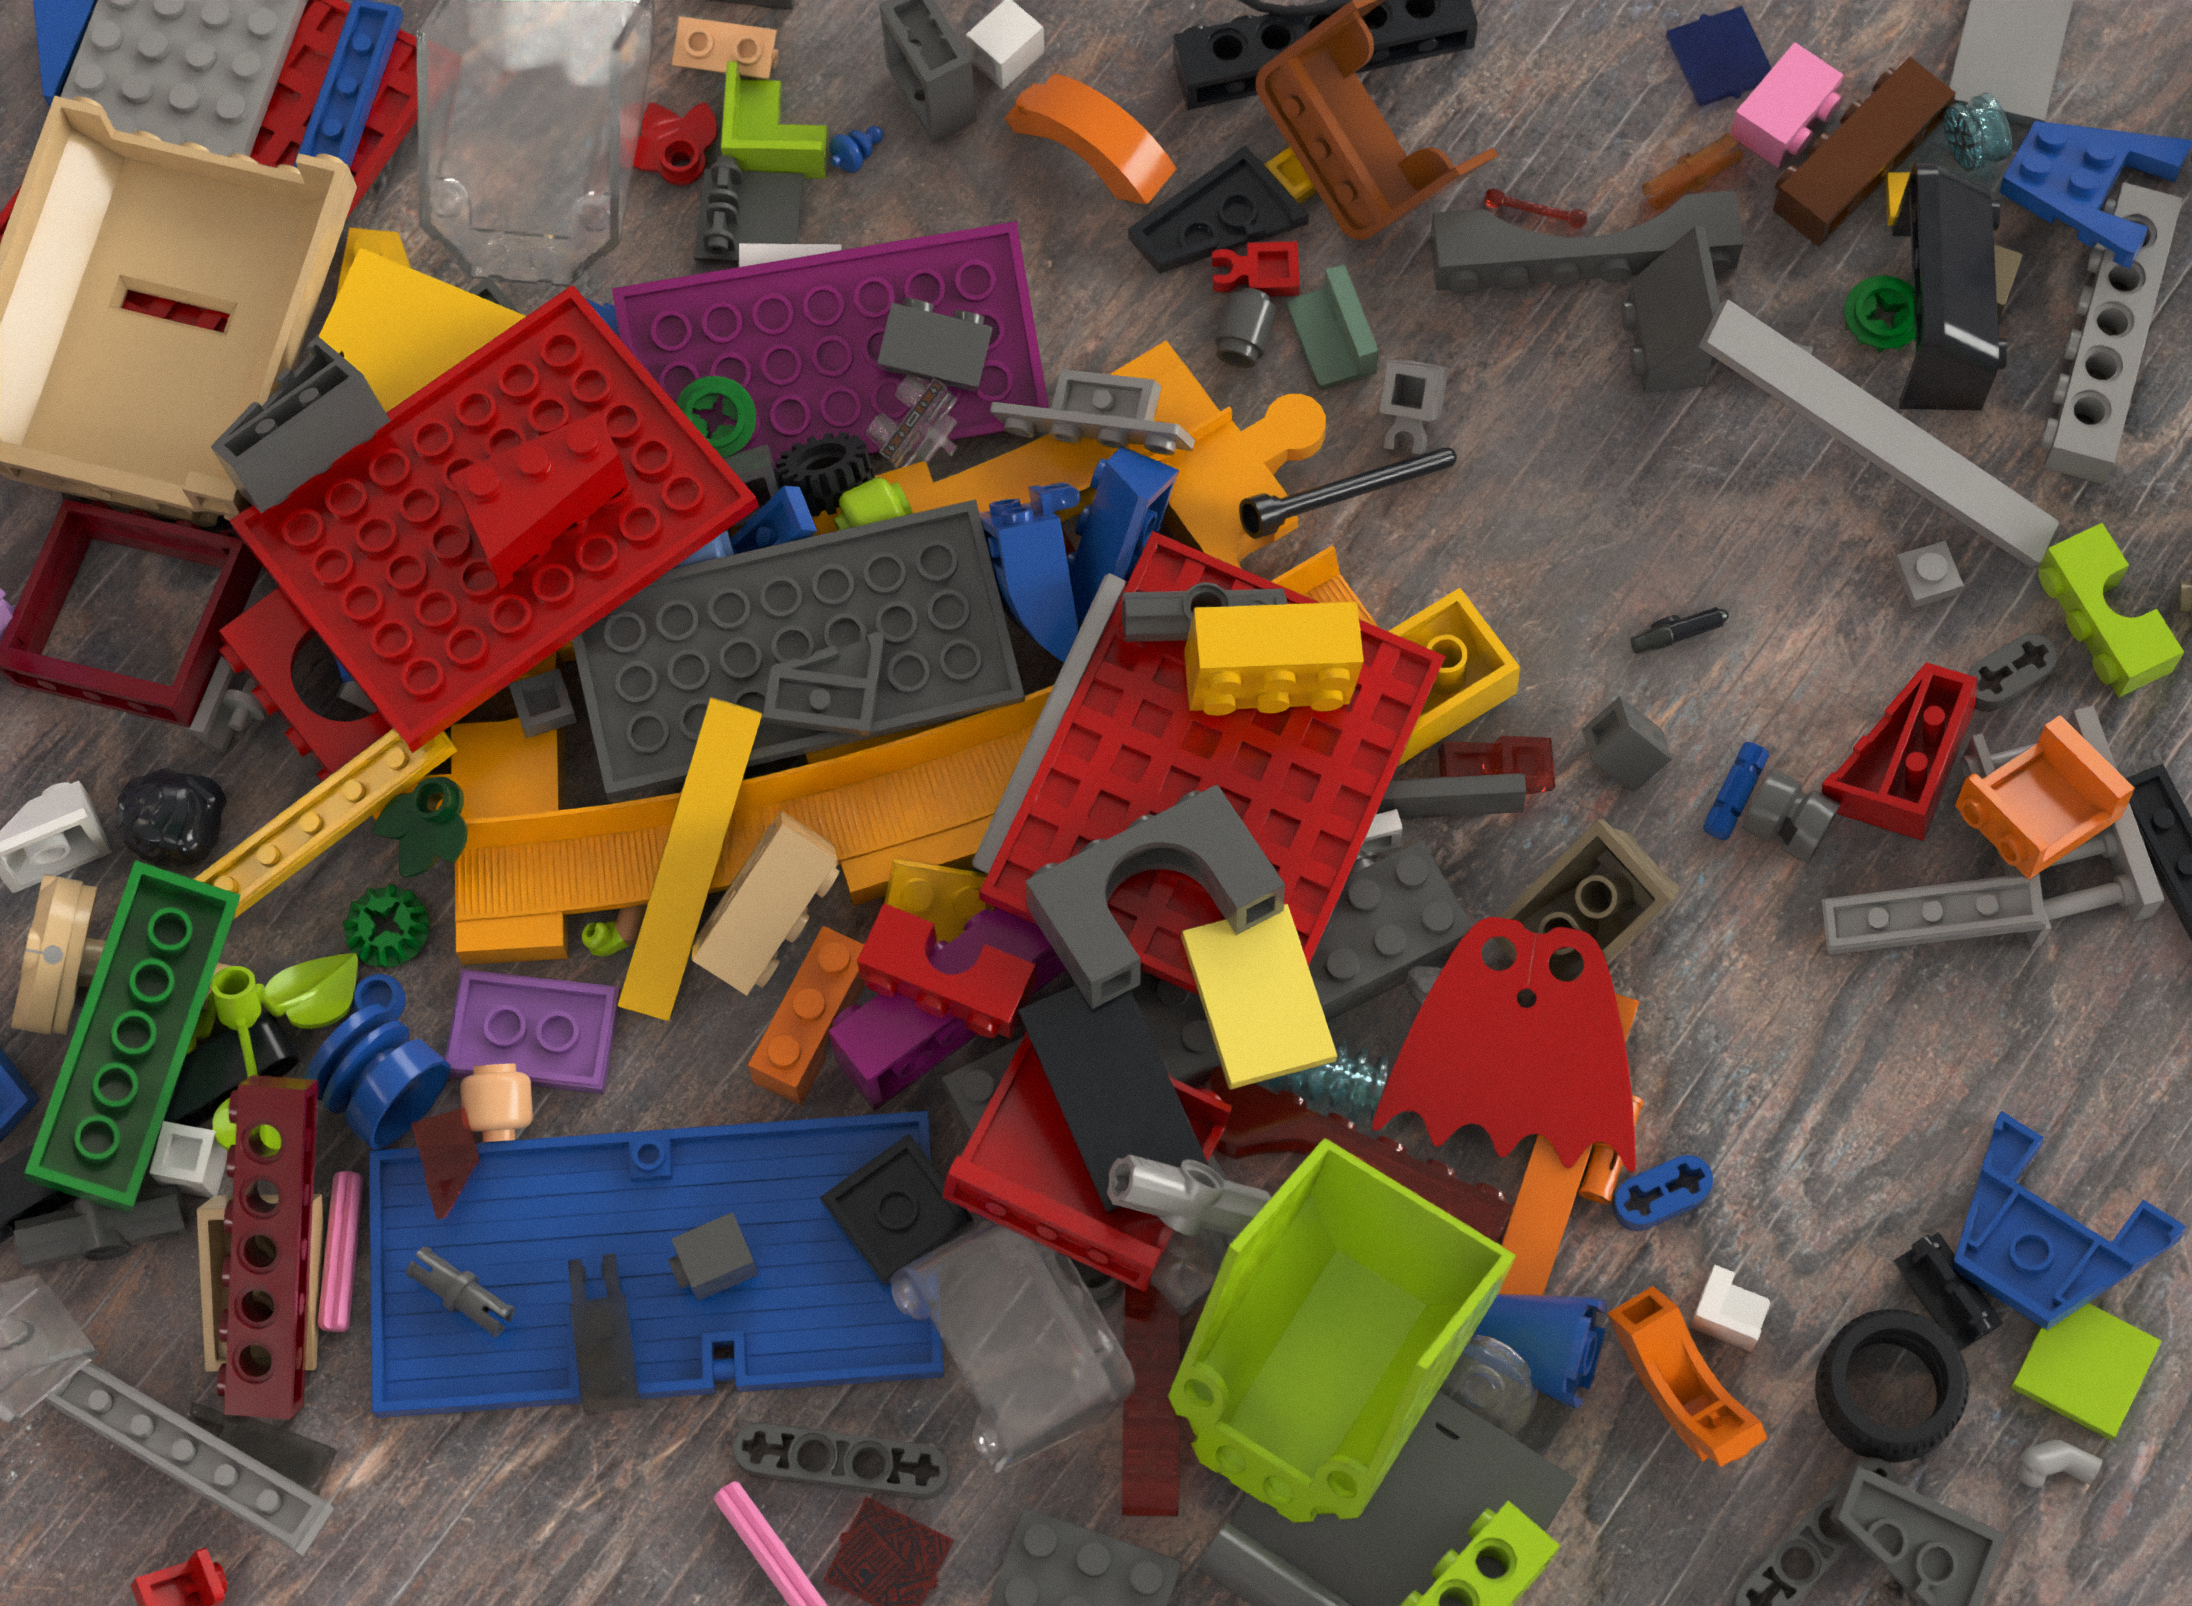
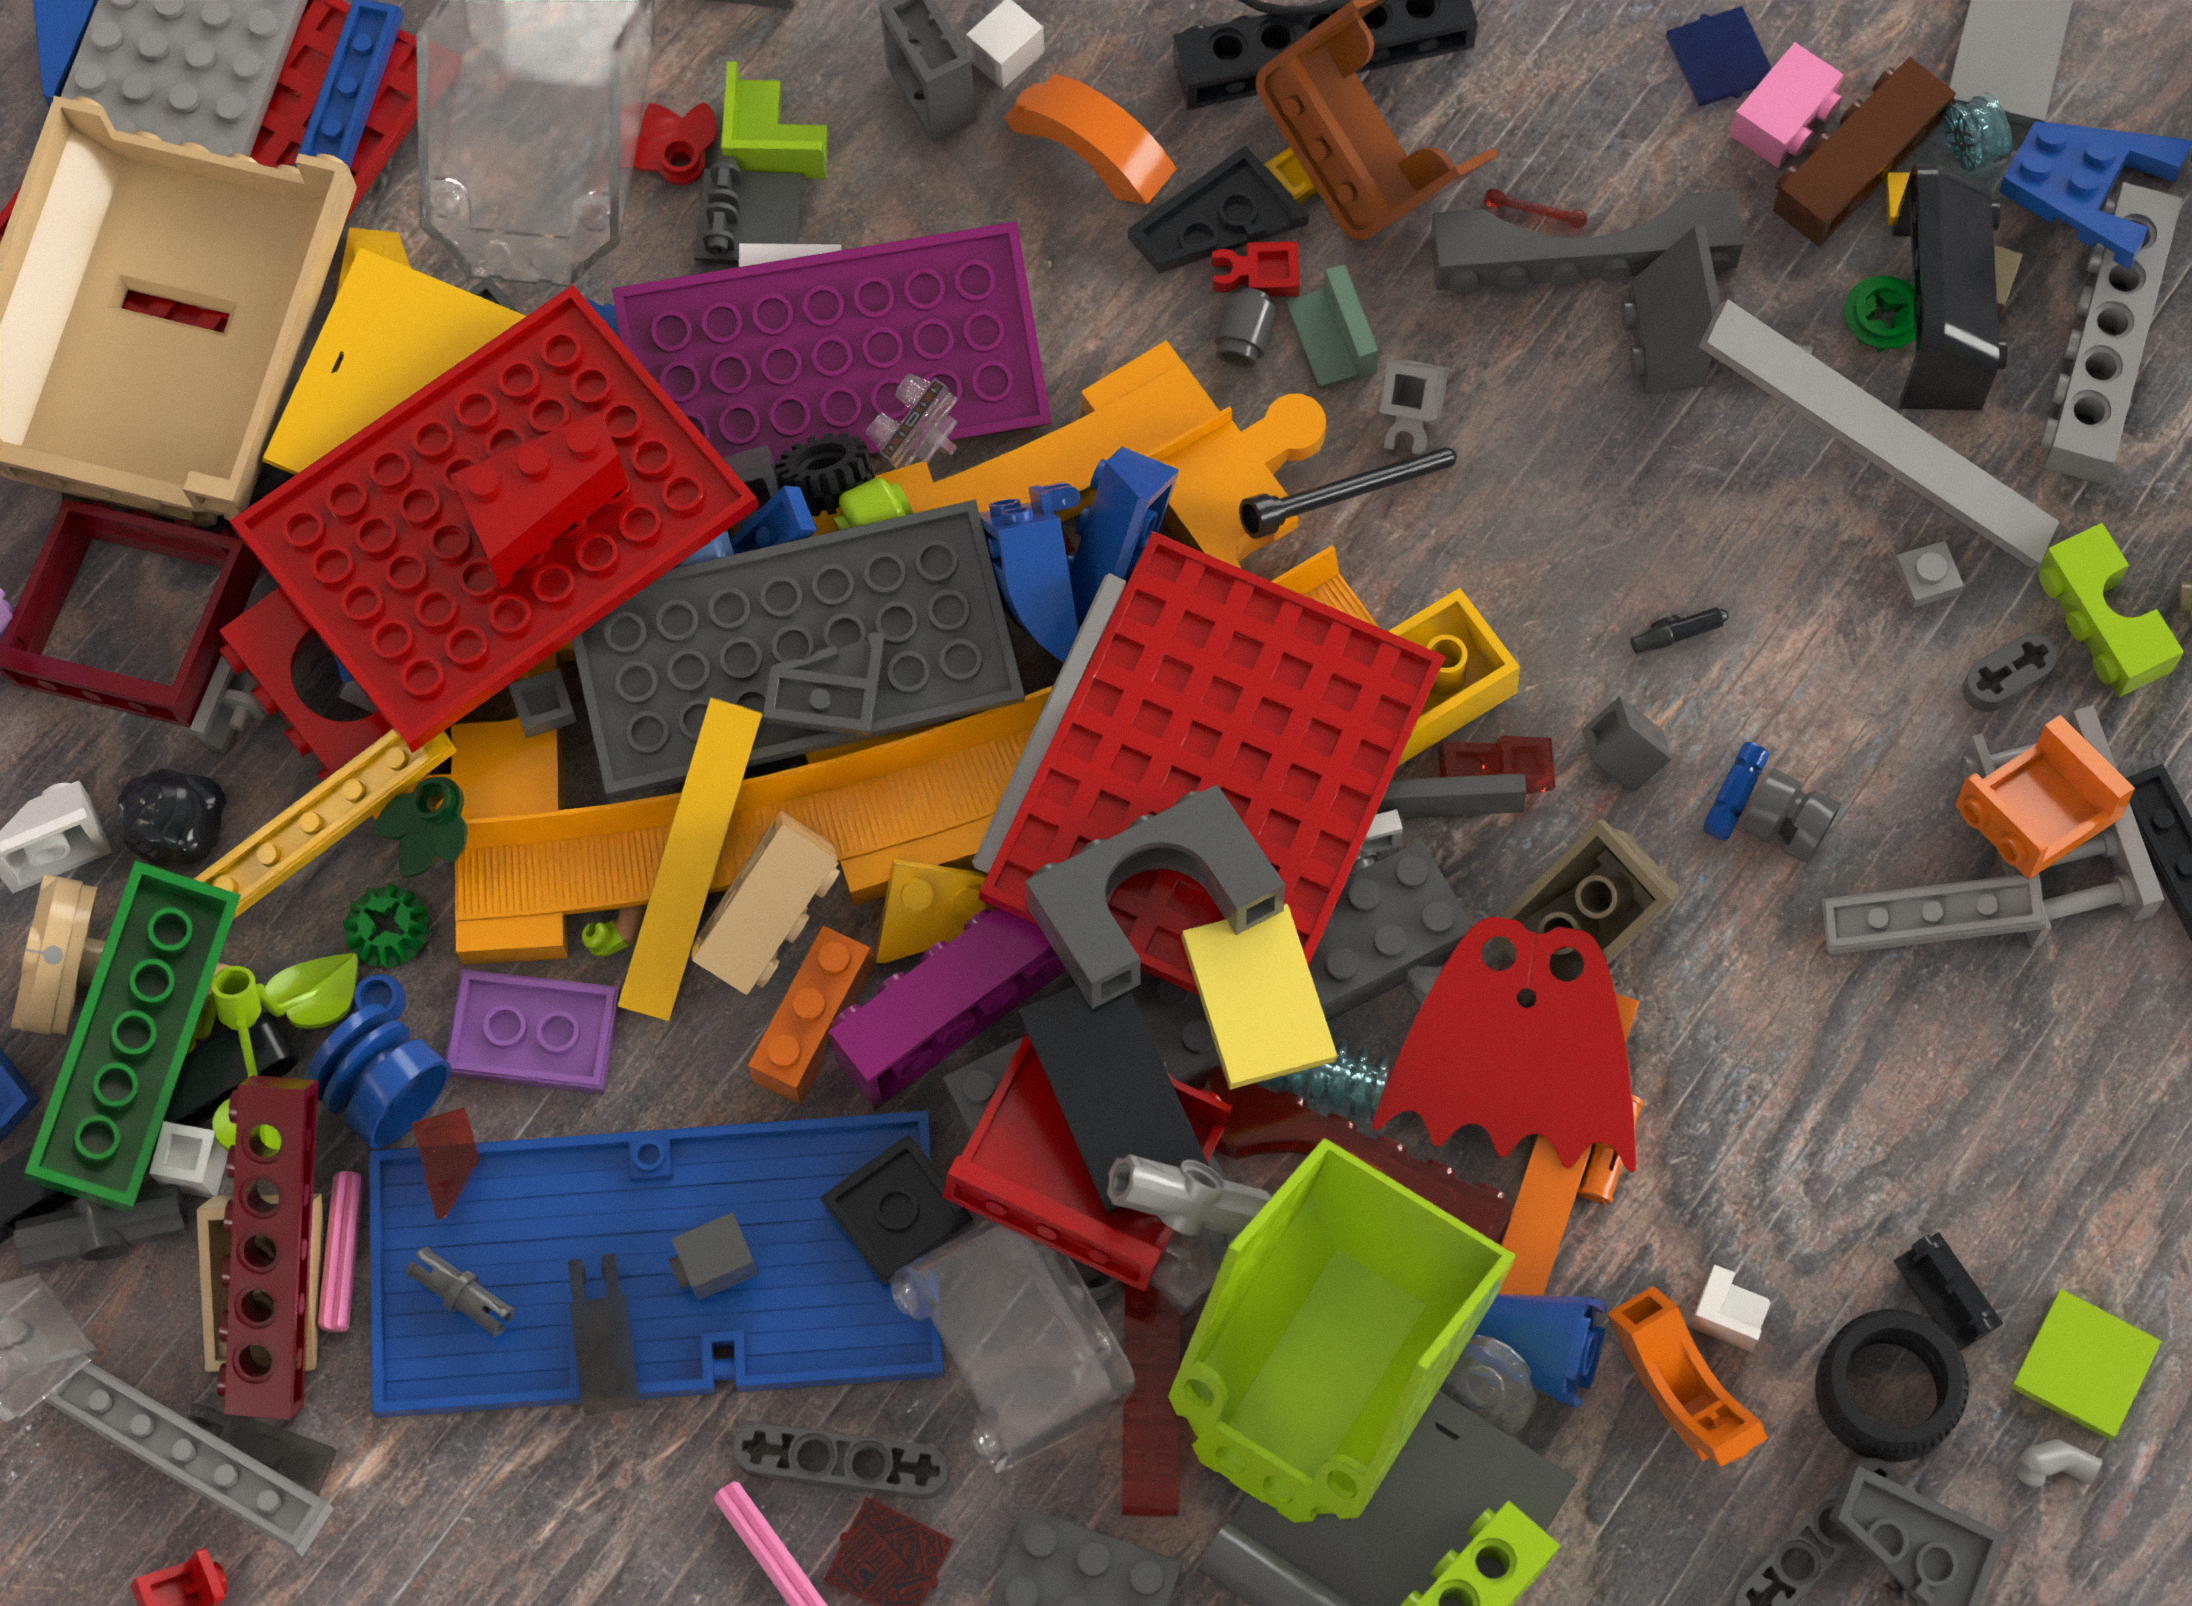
dark grey wedge [211,336,390,513] -> none
light nougat head [460,1064,533,1142] -> none
light nougat hinge [672,16,778,79] -> none
green gear [676,376,756,458] -> none
blue hair [829,125,883,173] -> none
red arch [857,903,1037,1039] -> none
dark grey brick [877,298,993,393] -> none
light grey bracket [990,369,1195,455] -> none
dark grey piece [1122,582,1287,642] -> none
yellow brick [1184,602,1364,716] -> none
blue beam [1612,1155,1713,1231] -> none
clear orange pin [1642,133,1743,212] -> none
red wedge [1822,662,1977,841] -> none
blue wing [1952,1111,2186,1330] -> none

